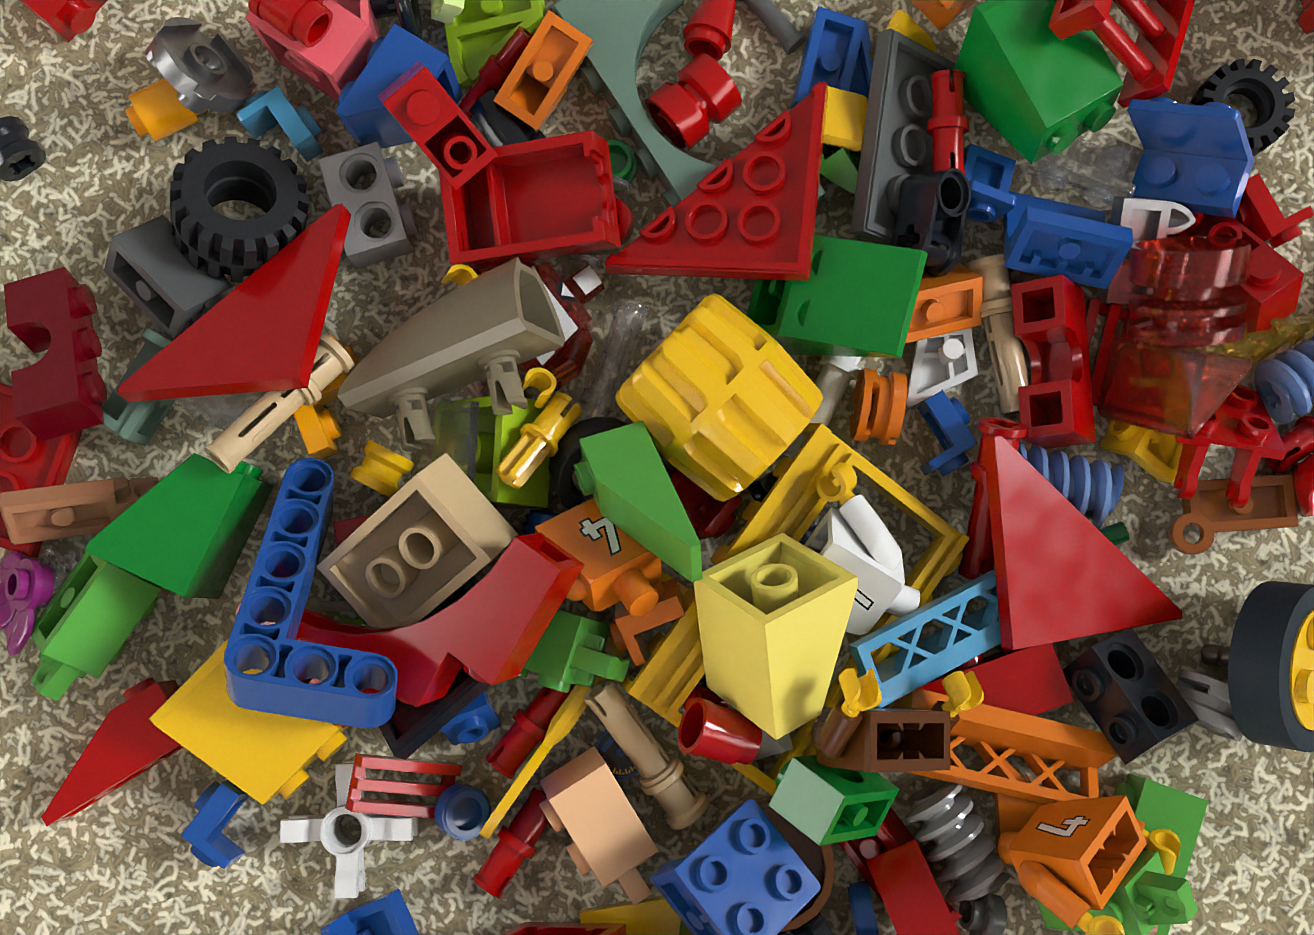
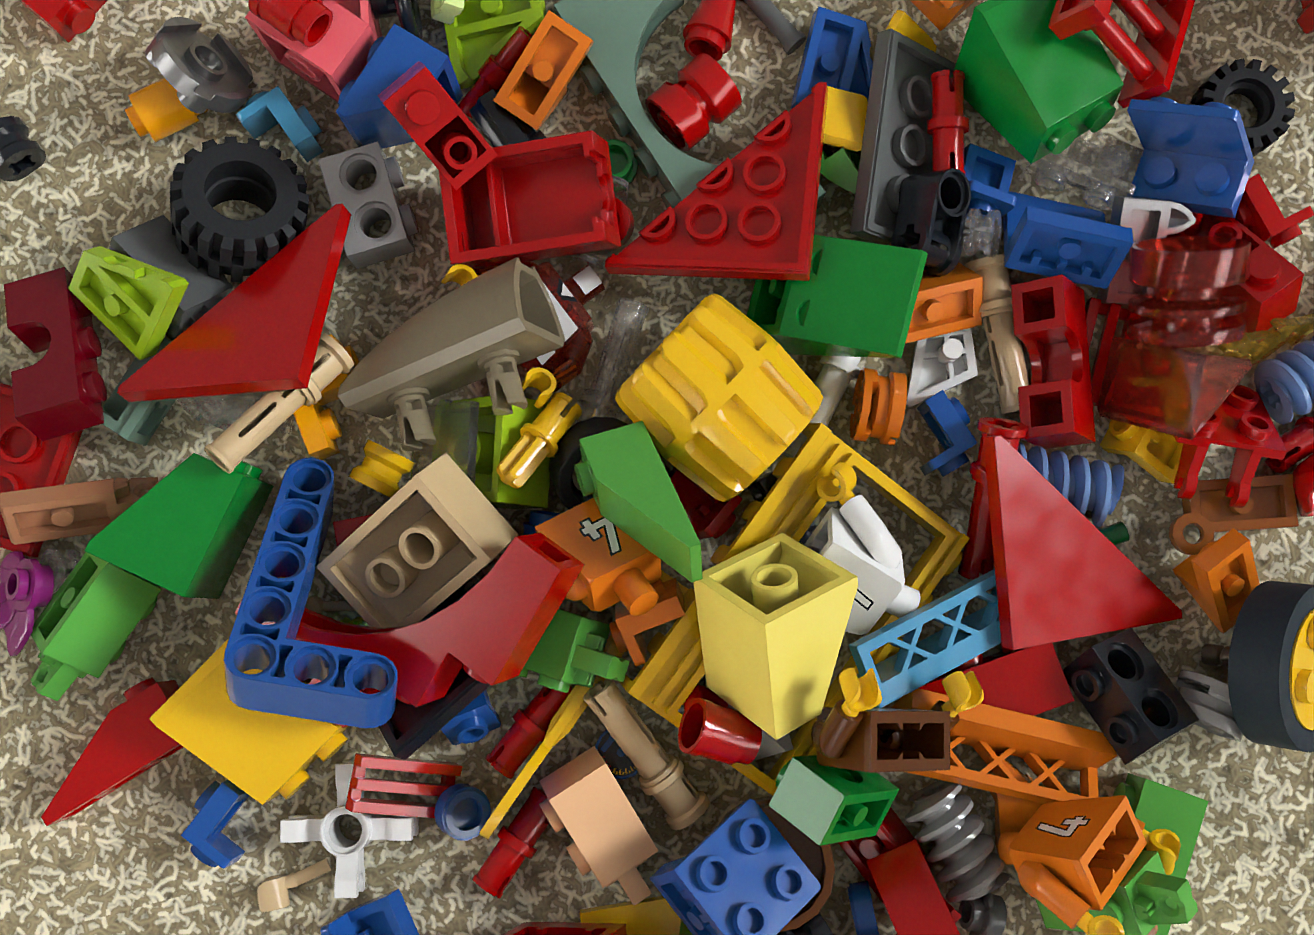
none -> lime wing [68,246,189,360]
none -> tan hand [257,858,332,912]
none -> clear bush [963,208,1002,258]
none -> orange slope [1172,528,1260,634]

